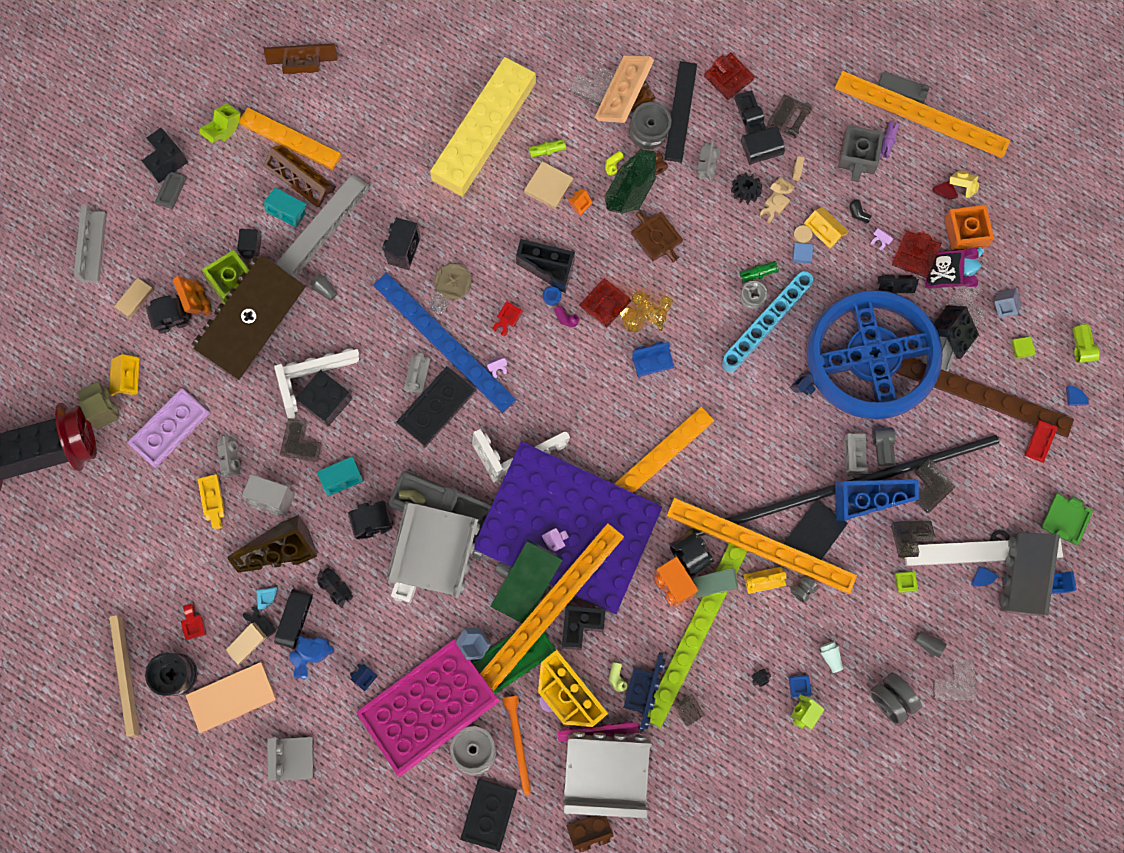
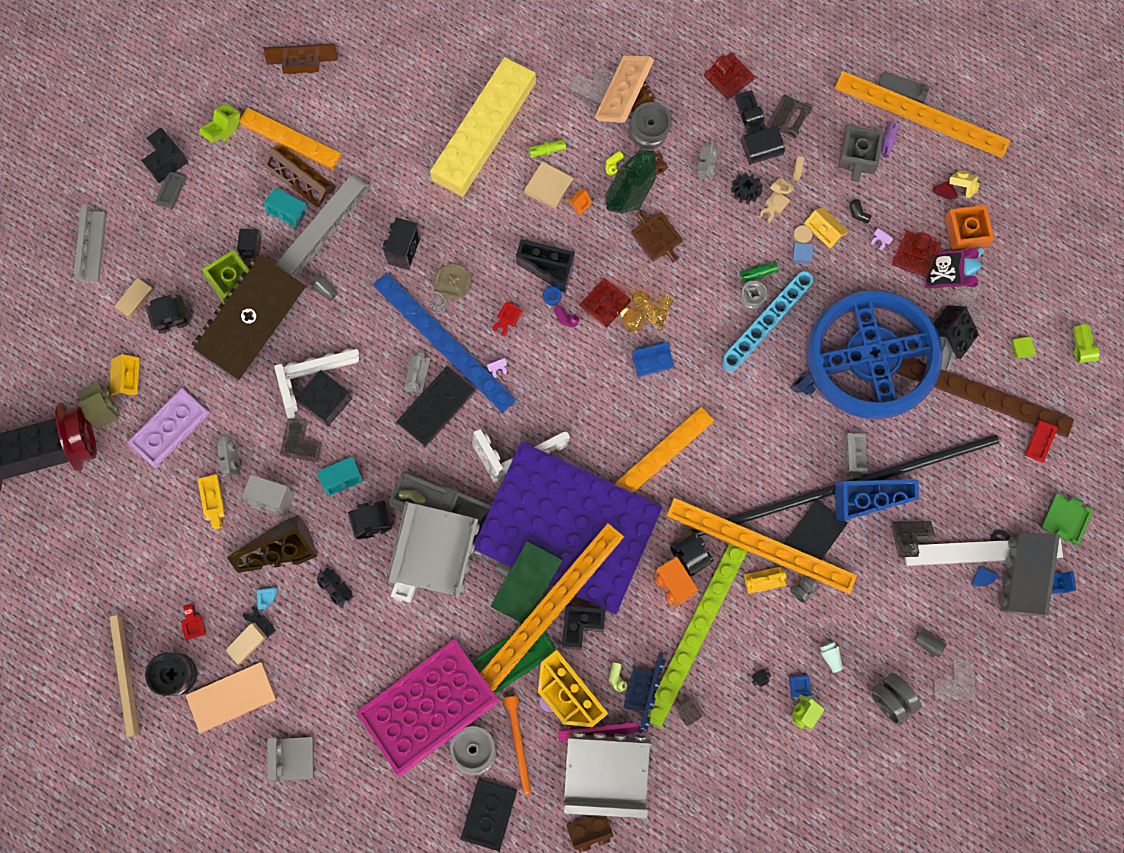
orange plate [173,276,211,315] -> none
black beam [274,588,313,649] -> none
blue animal [289,636,334,679] -> none
dark blue tile [350,664,378,691] -> none
sand blue panel [456,627,491,660] -> none
lavender tile [542,528,569,552] -> none
black tile [664,61,697,163] -> none
sand green slope [693,569,739,598] -> none
dark grey piece [872,428,896,467] -> none
black hinge [878,274,919,293] -> none
lime tile [894,571,918,593] -> none
clear smoke plate [914,458,955,513] -> none
sand blue panel [994,288,1021,318] -> none
blue tile [1066,386,1089,406] -> none

